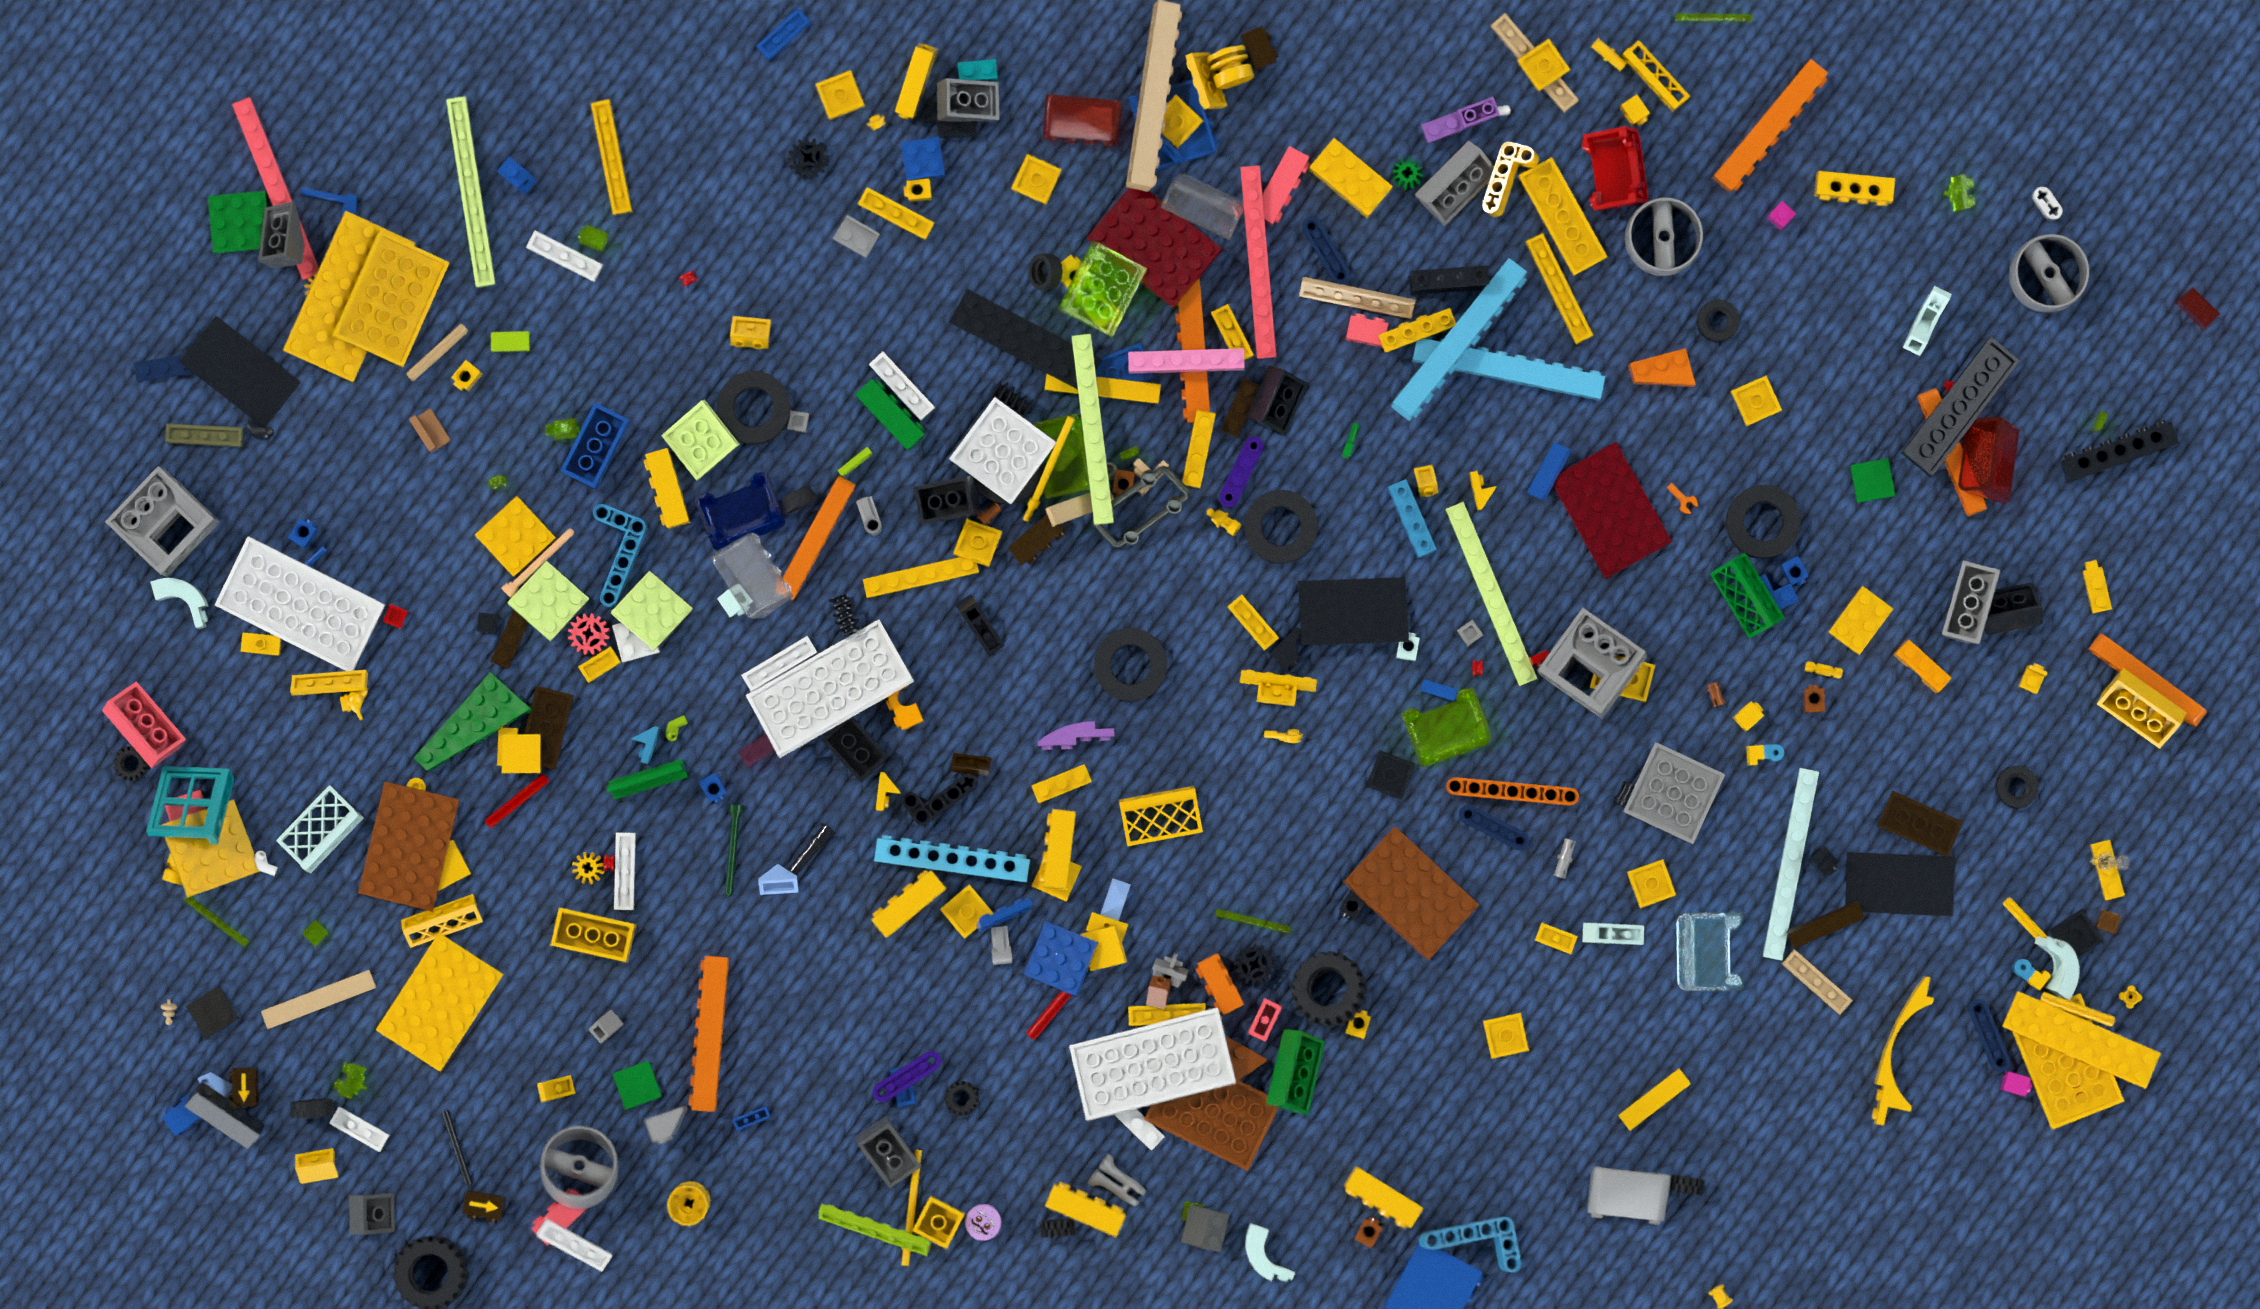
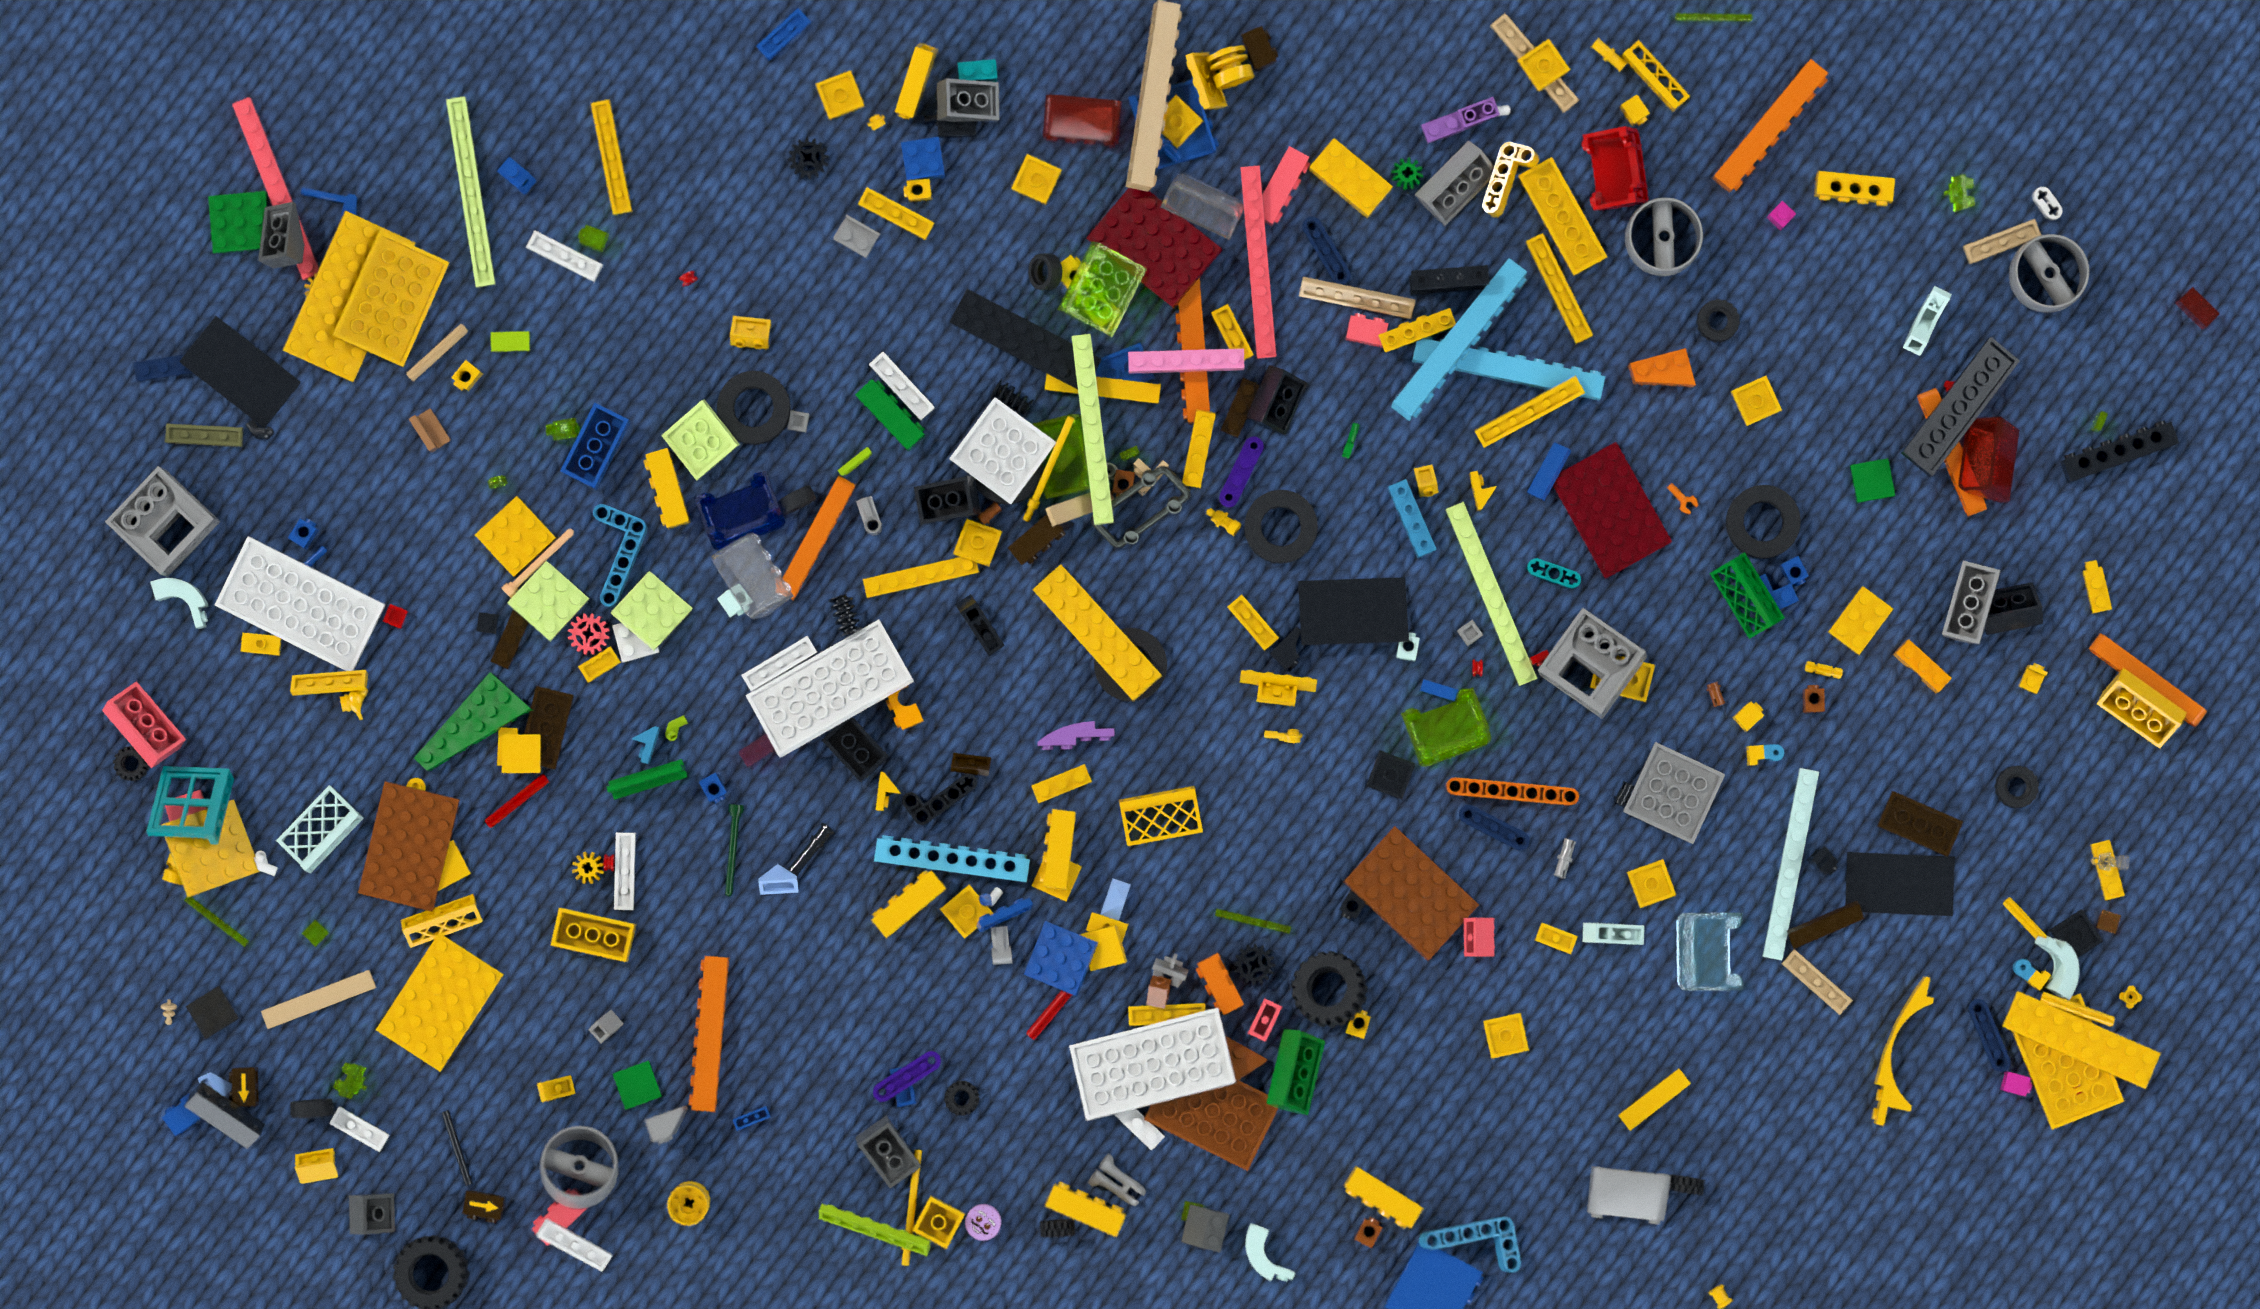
none -> arm [979,887,1003,906]
none -> yellow plate [1032,564,1162,701]
none -> coral brick [1464,918,1495,957]
none -> yellow plate [1475,375,1585,448]
none -> teal beam [1527,558,1581,589]
none -> tan tile [1963,219,2041,264]

